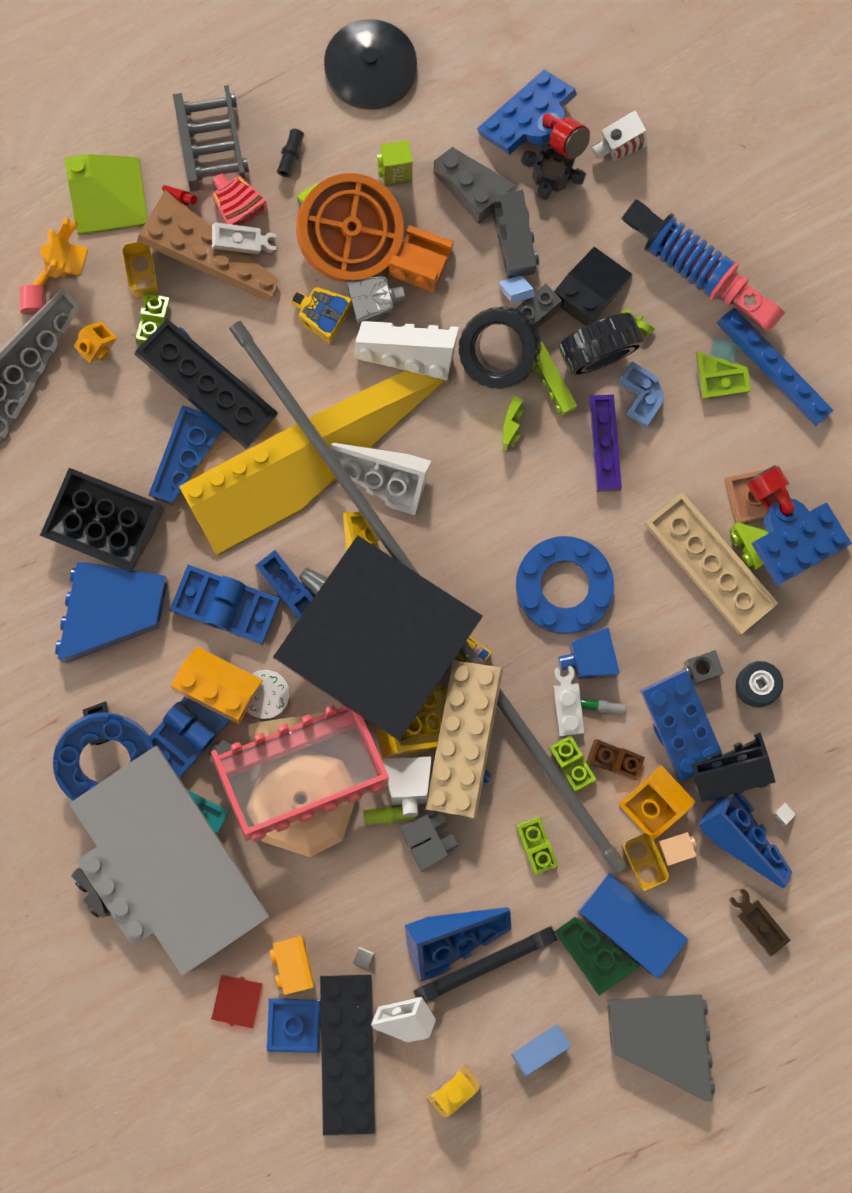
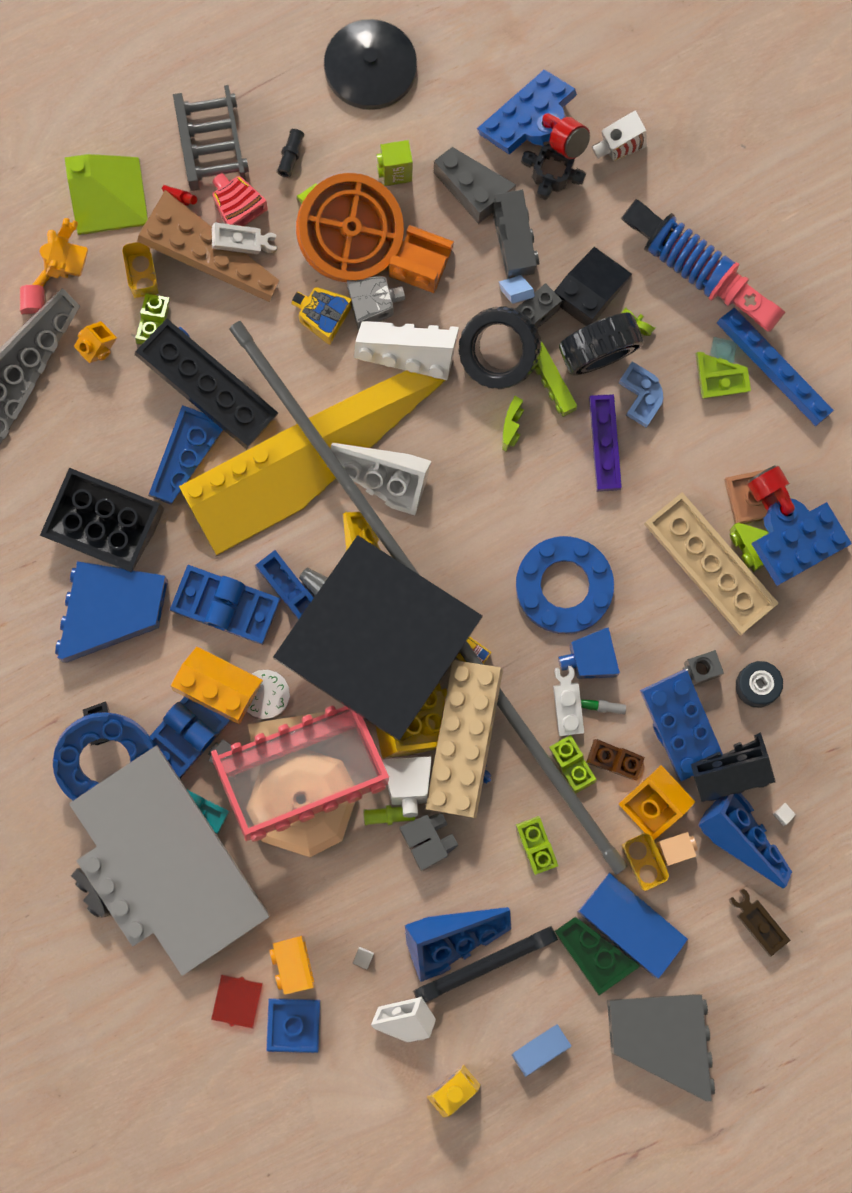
black plate [320,974,375,1136] -> none

